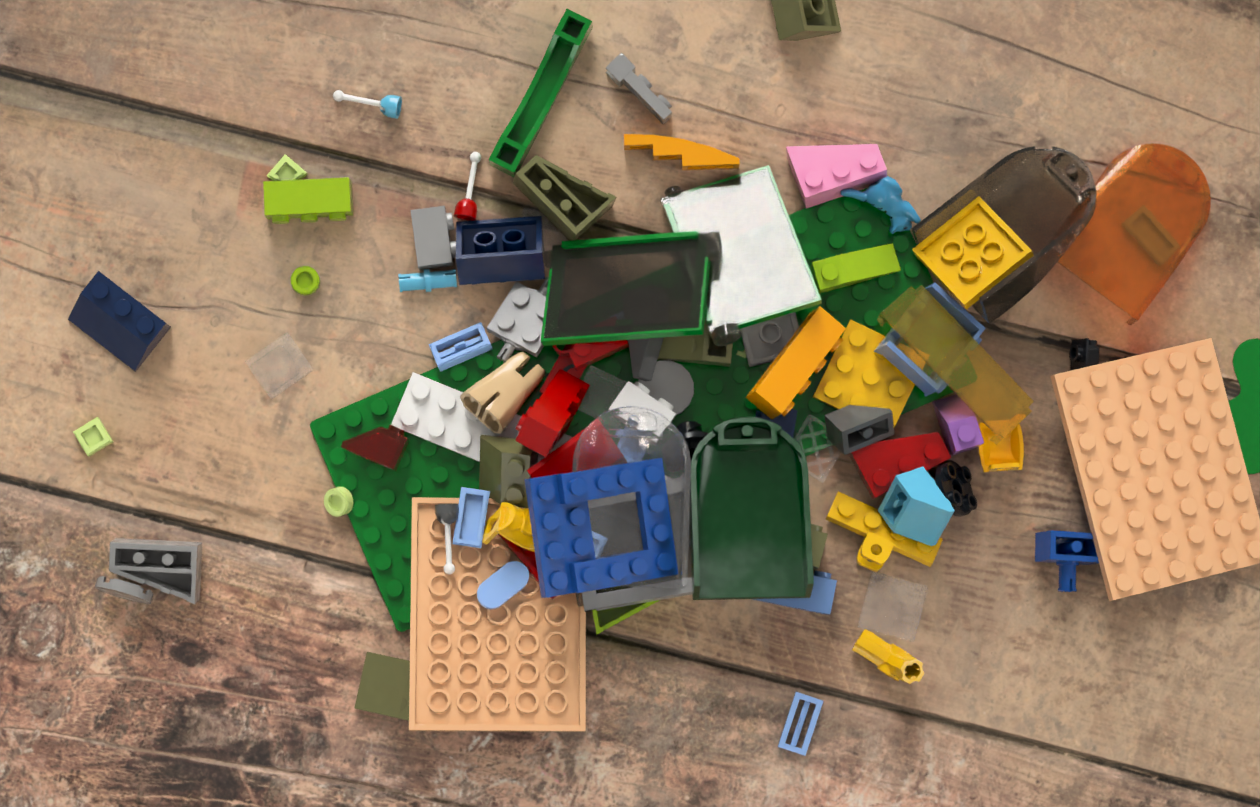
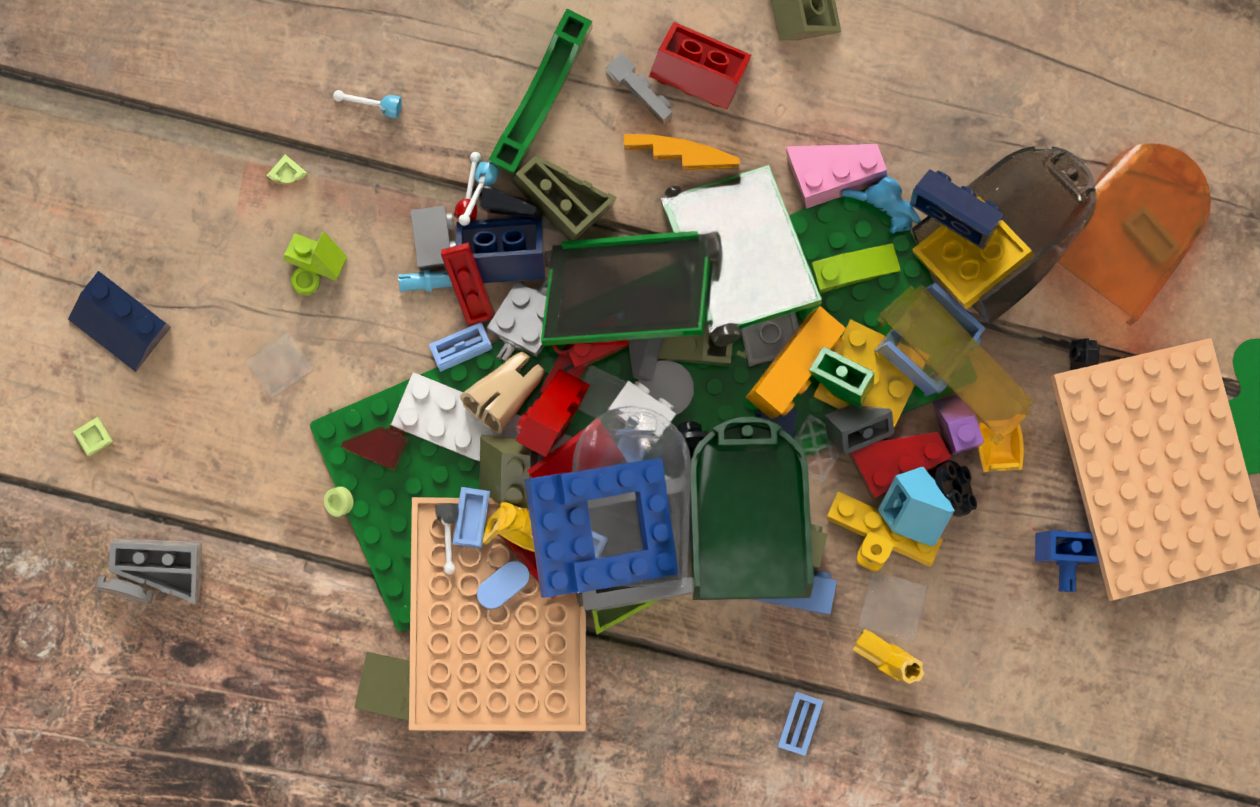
lime brick [263,177,353,224] -> none
none -> lime slope [283,232,347,281]
none -> red tile [441,242,495,325]
none -> hinge [459,162,500,226]
none -> black slope [480,186,543,219]
none -> red slope [649,22,752,110]
none -> green slope [809,346,875,409]
none -> dark blue slope [910,169,1004,250]

